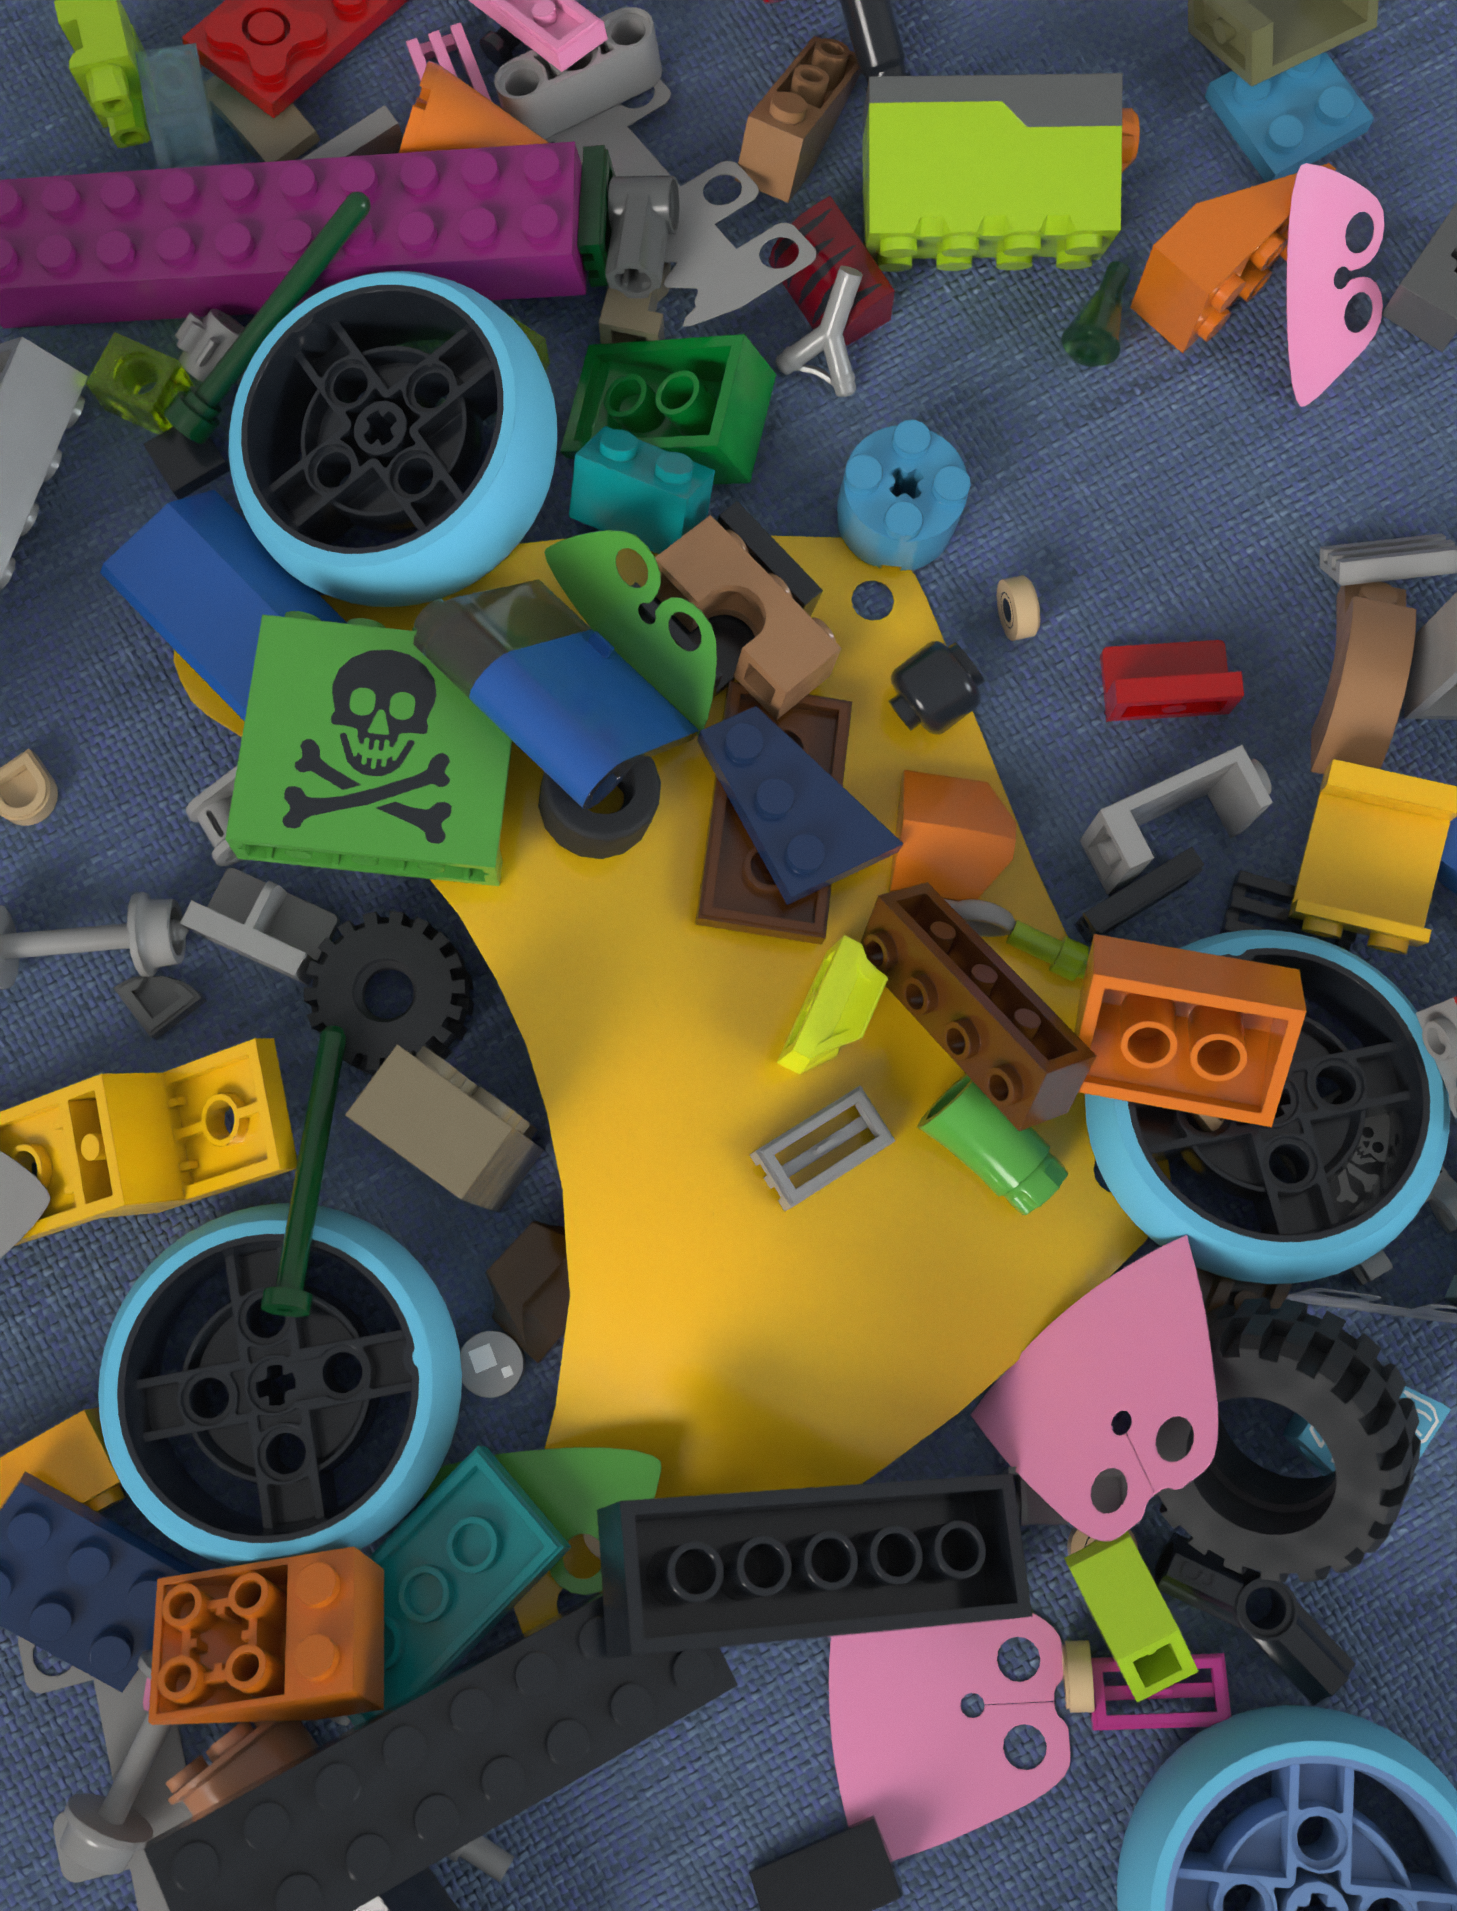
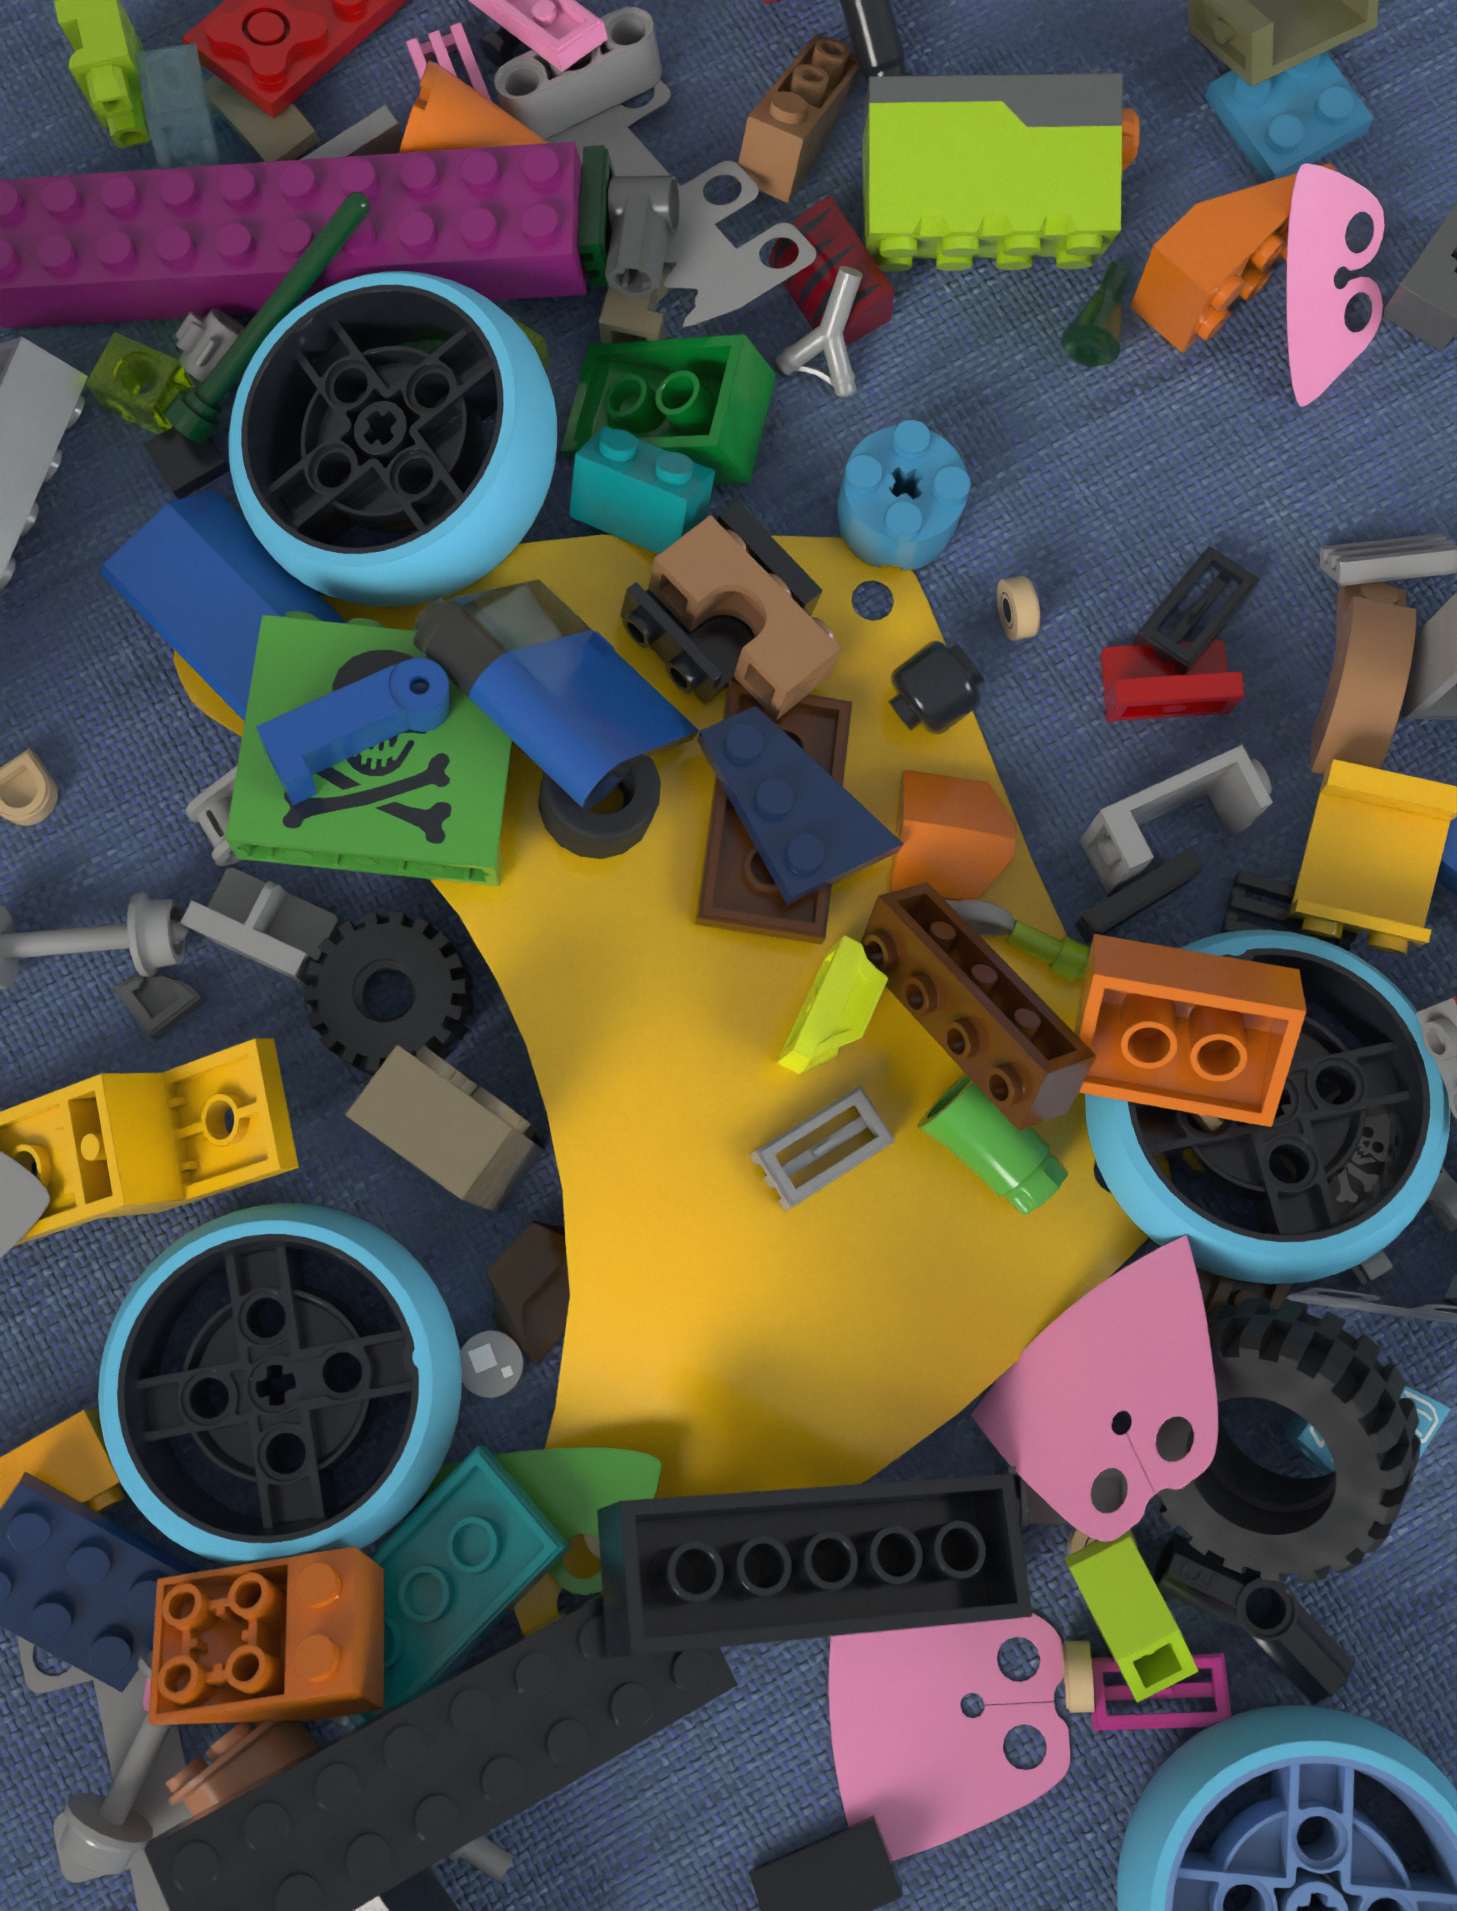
dark green bar [261,1025,346,1317] -> none
bright green piece [544,530,717,736] -> none
none -> blue leg [256,658,451,805]
none -> black tile [1134,545,1260,675]

